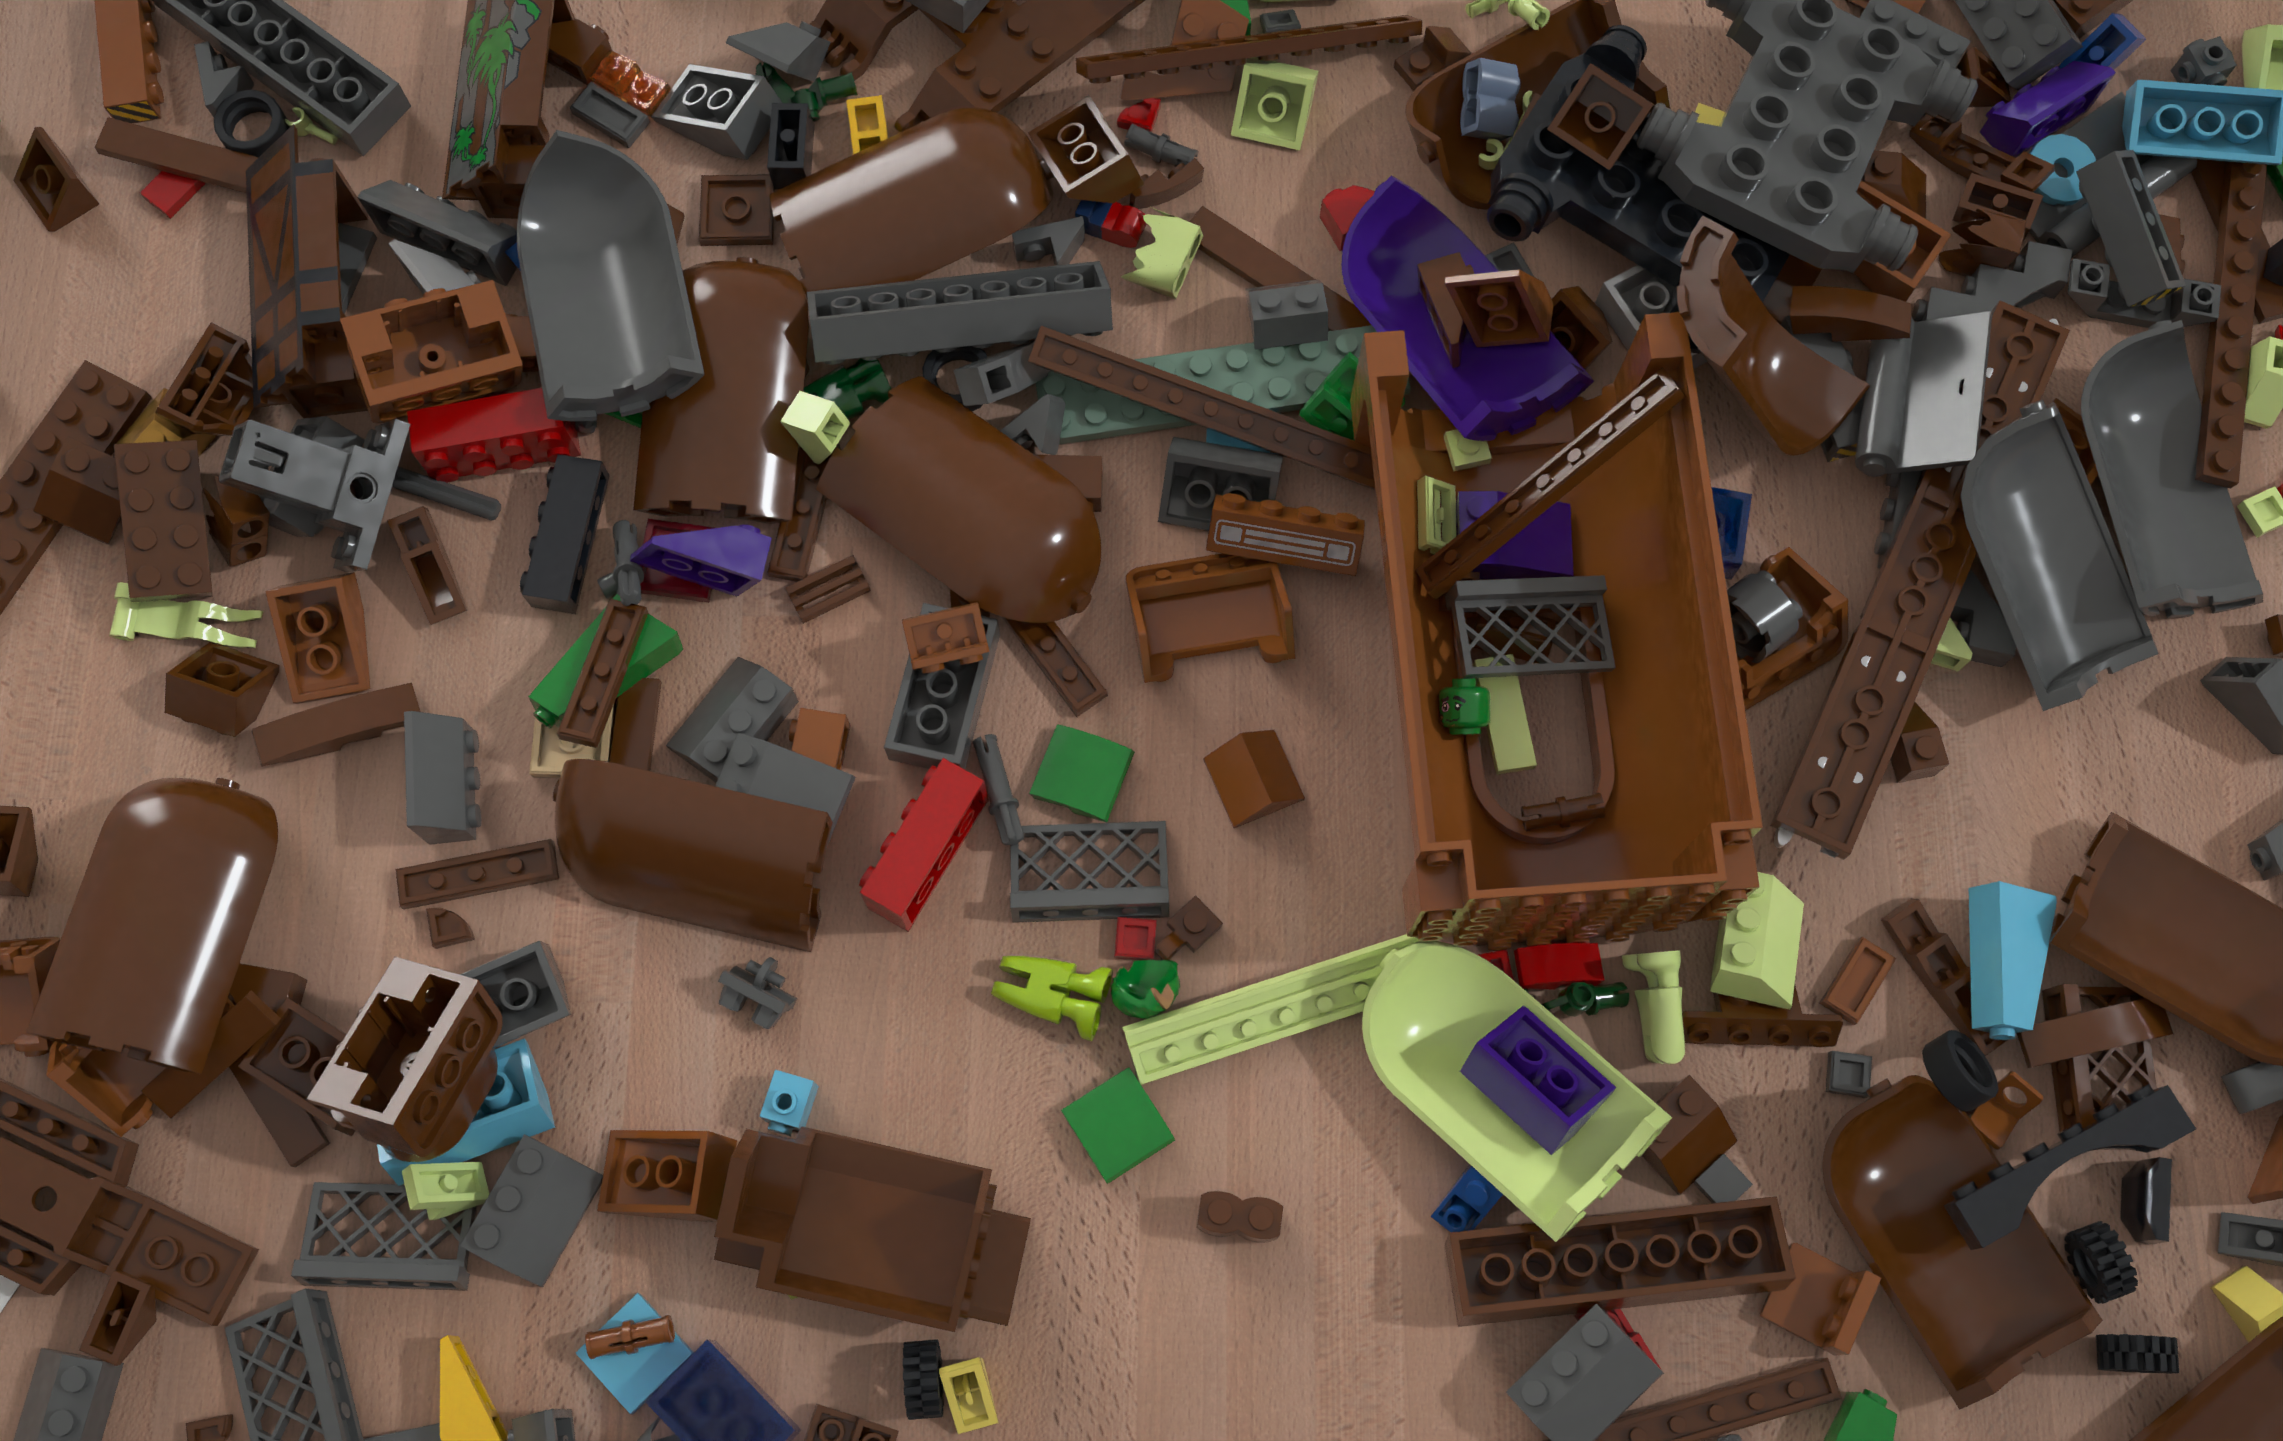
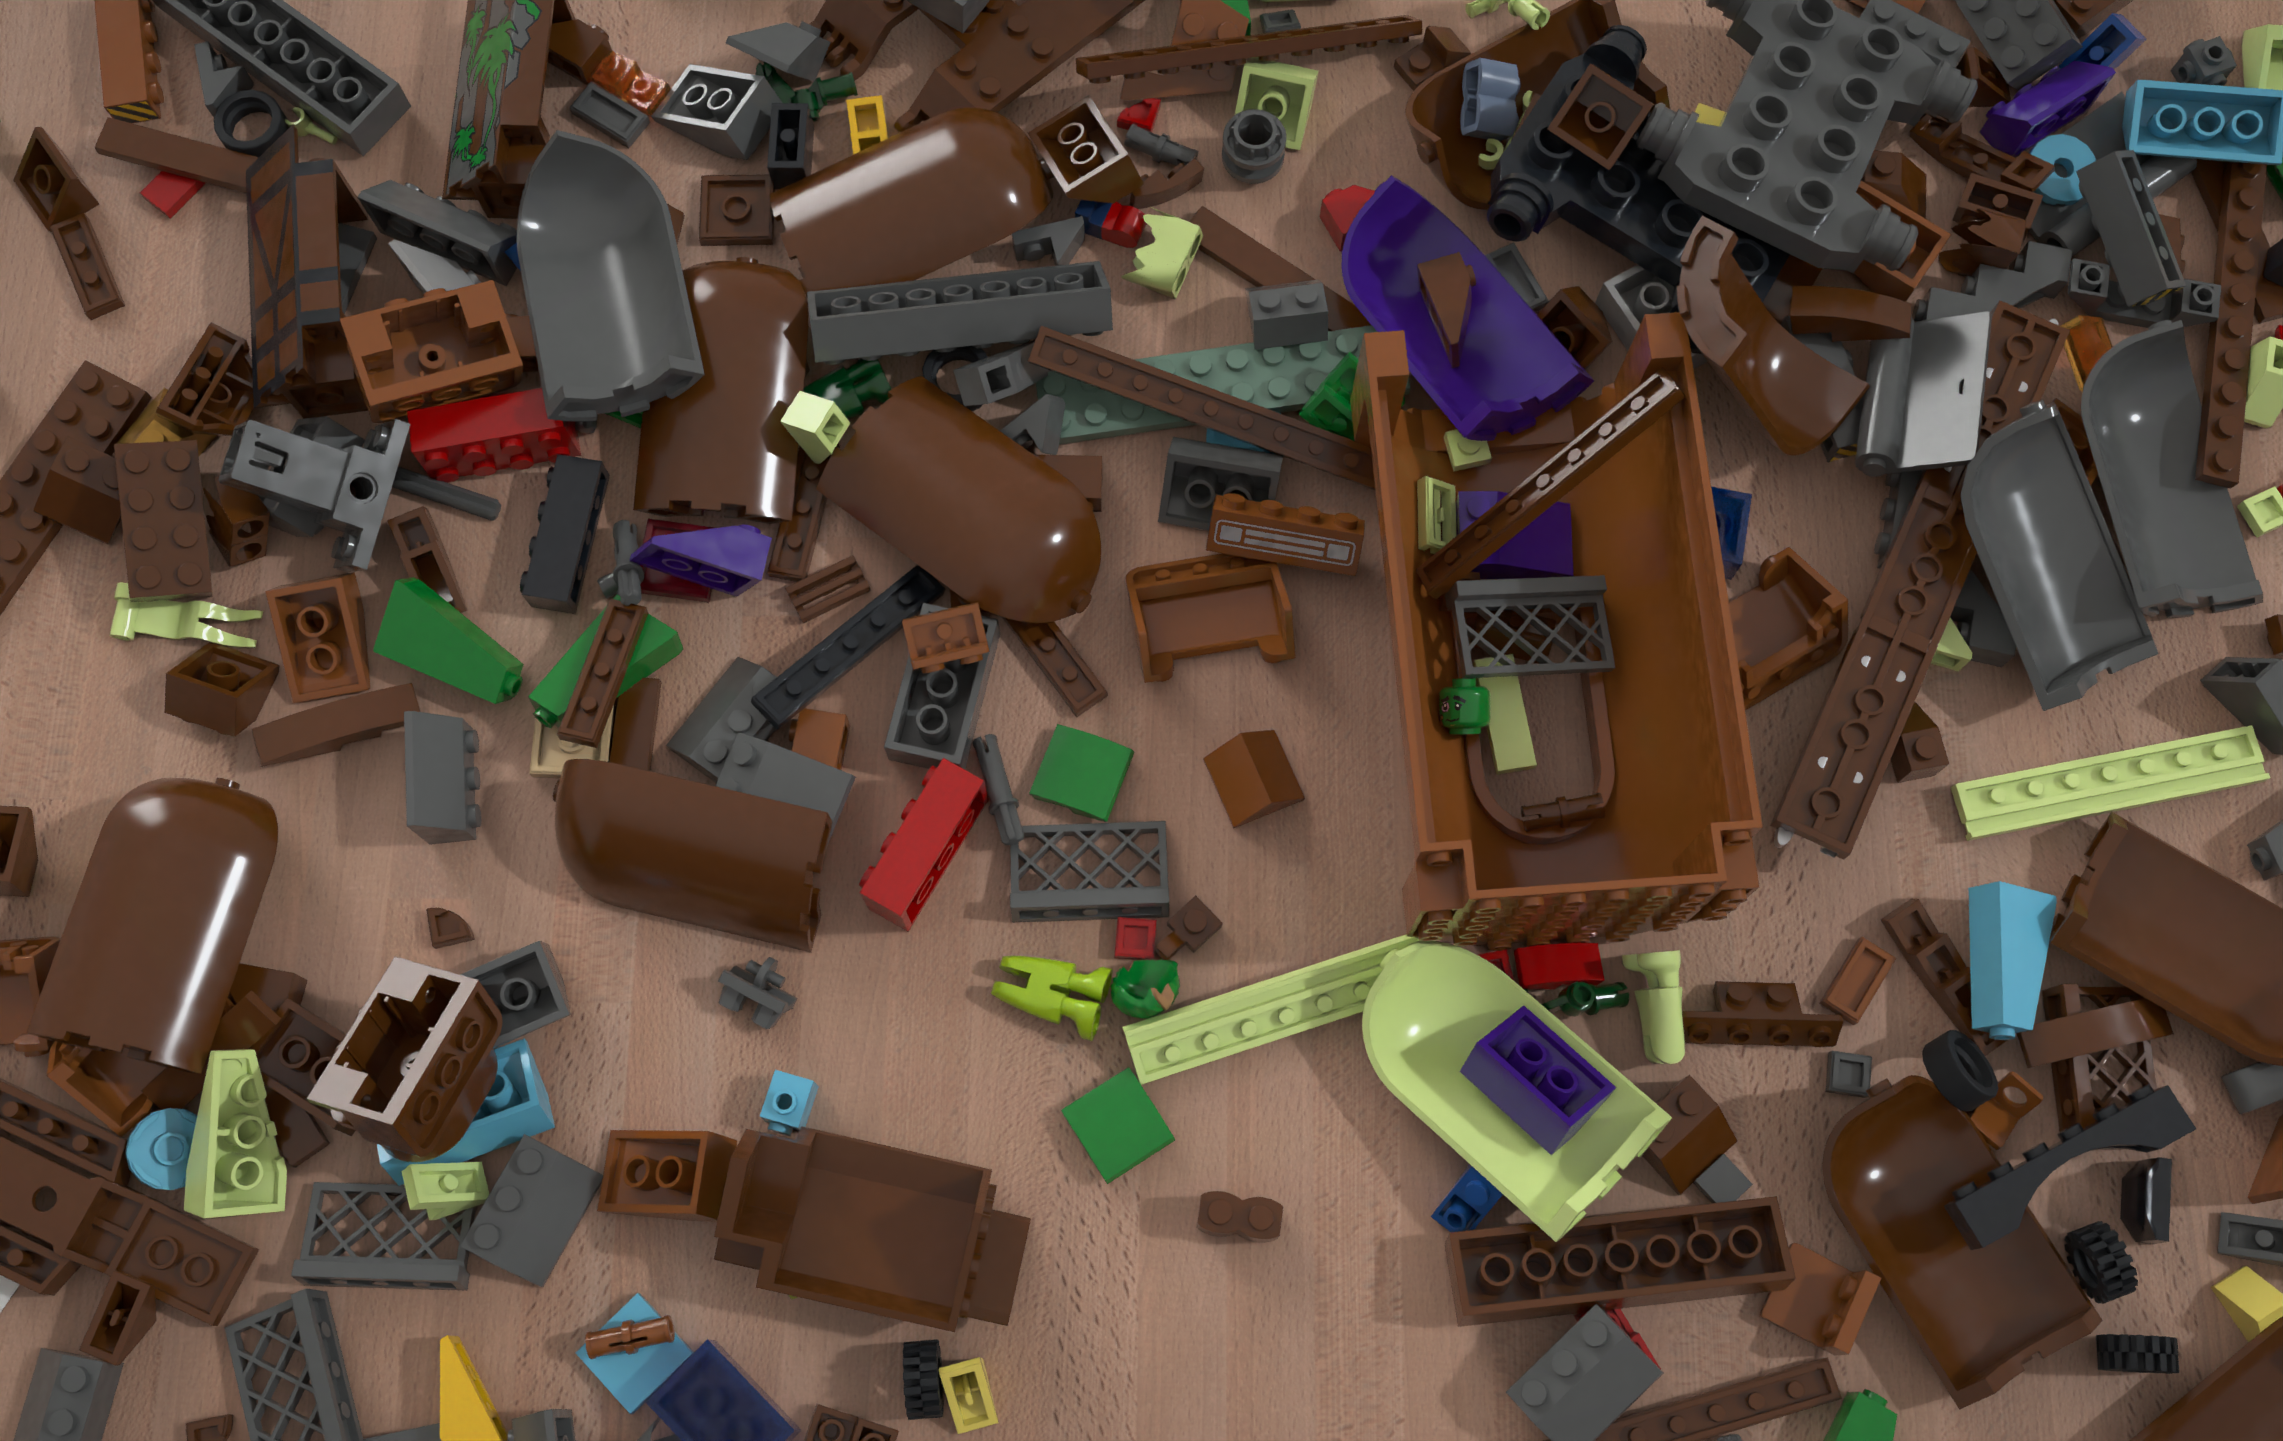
reddish brown tile [395,839,559,910] -> none
dark orange slope [1445,270,1554,348] -> none
yellowish green slope [1710,872,1804,1010] -> none
dark grey brick [1727,570,1803,663] -> none
none -> reddish brown tile [50,212,125,320]
none -> medium azure tile [125,1108,197,1190]
none -> yellowish green wedge [184,1049,287,1218]
none -> green slope [373,577,524,704]
none -> black tile [751,565,946,730]
none -> dark grey piece [1222,109,1286,184]
none -> yellowish green plate [1951,725,2270,841]
none -> clear orange slope [2061,315,2113,392]

